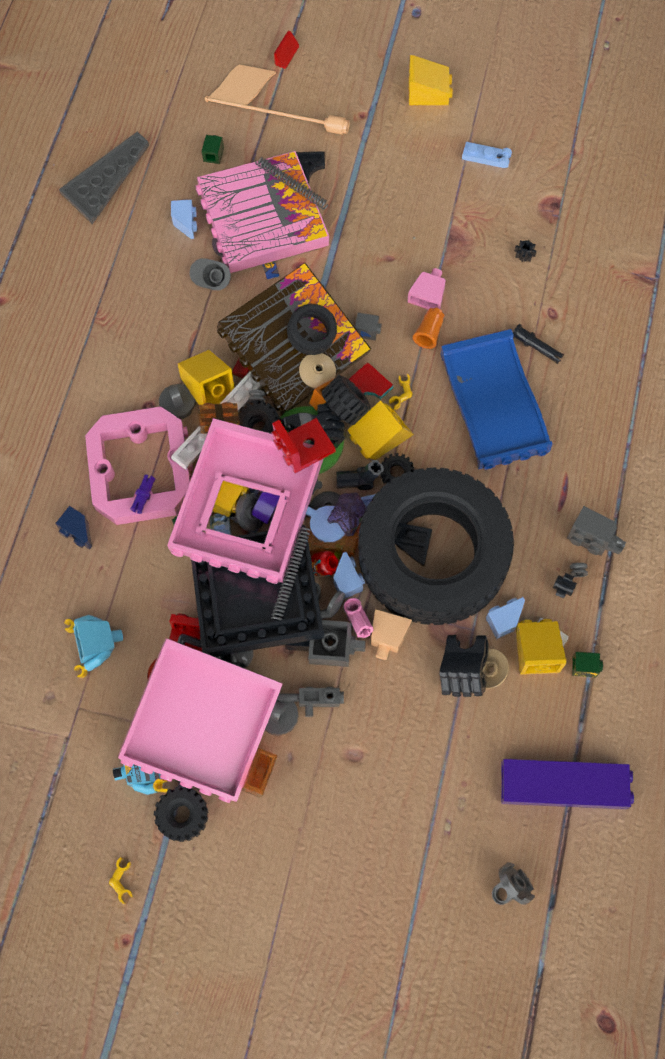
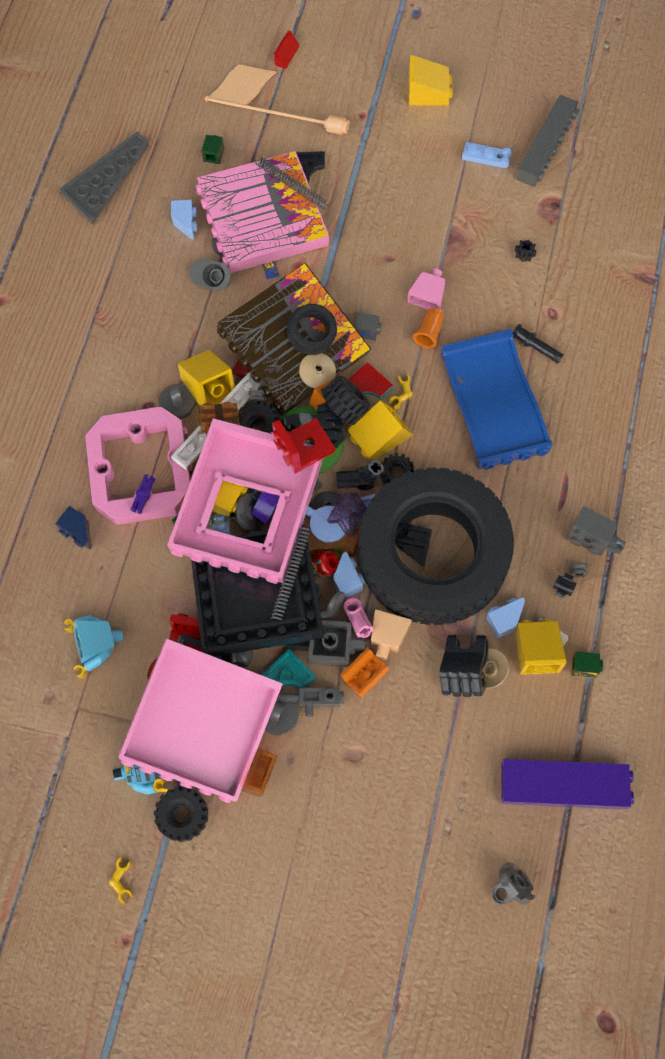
none -> teal tile [261,649,316,690]
none -> orange bracket [341,648,389,698]
none -> dark grey brick [516,95,579,187]

